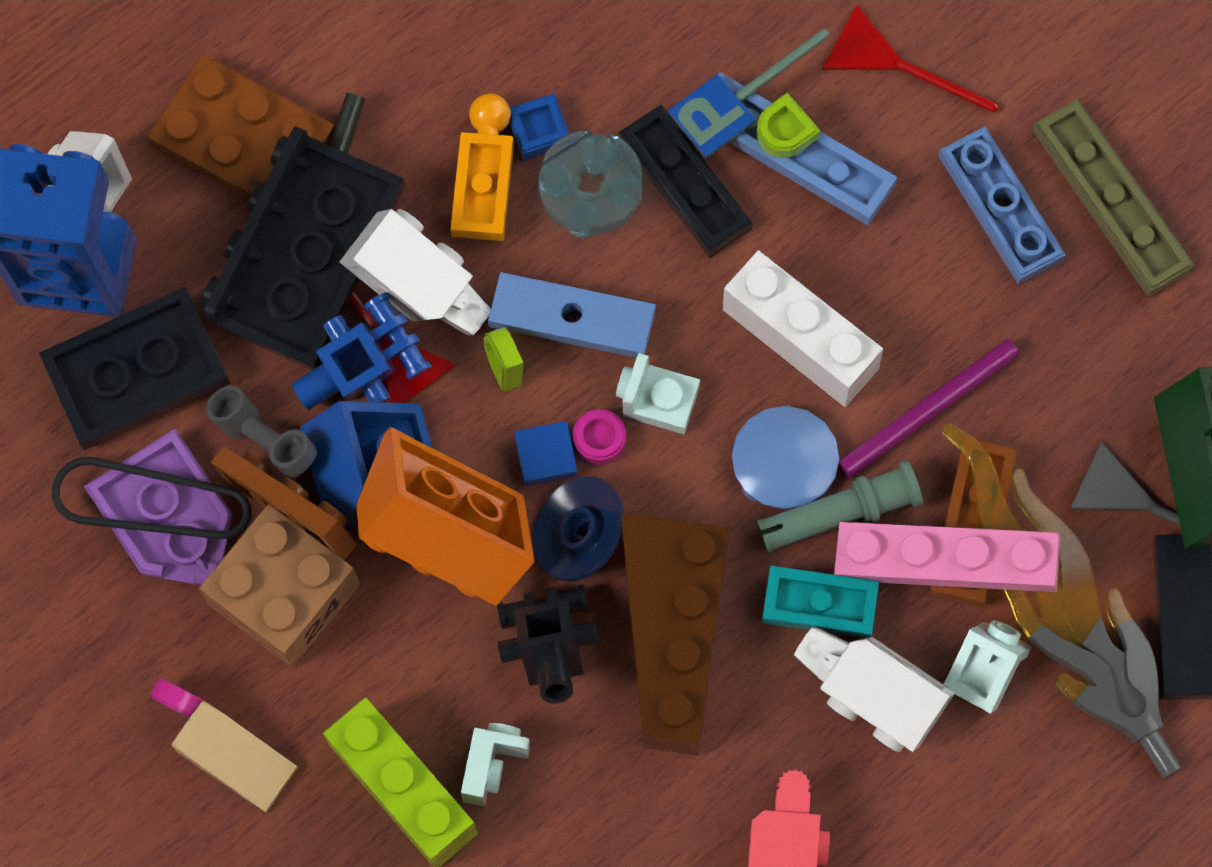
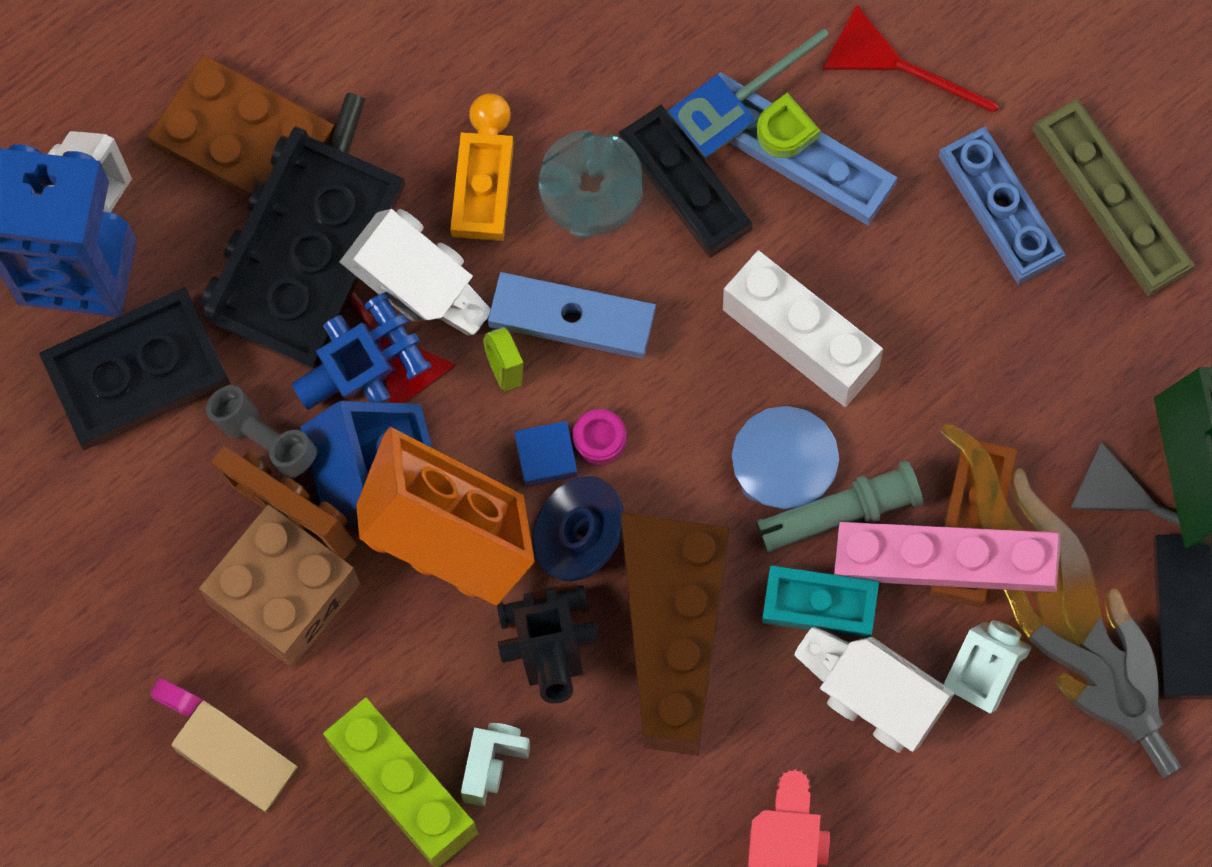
black piece [52,457,251,539] -> none
medium lavender tile [84,429,233,585] -> none
blue tile [509,93,572,161] -> none
light aqua bracket [616,353,700,435] -> none
magenta bar [838,339,1019,479] -> none

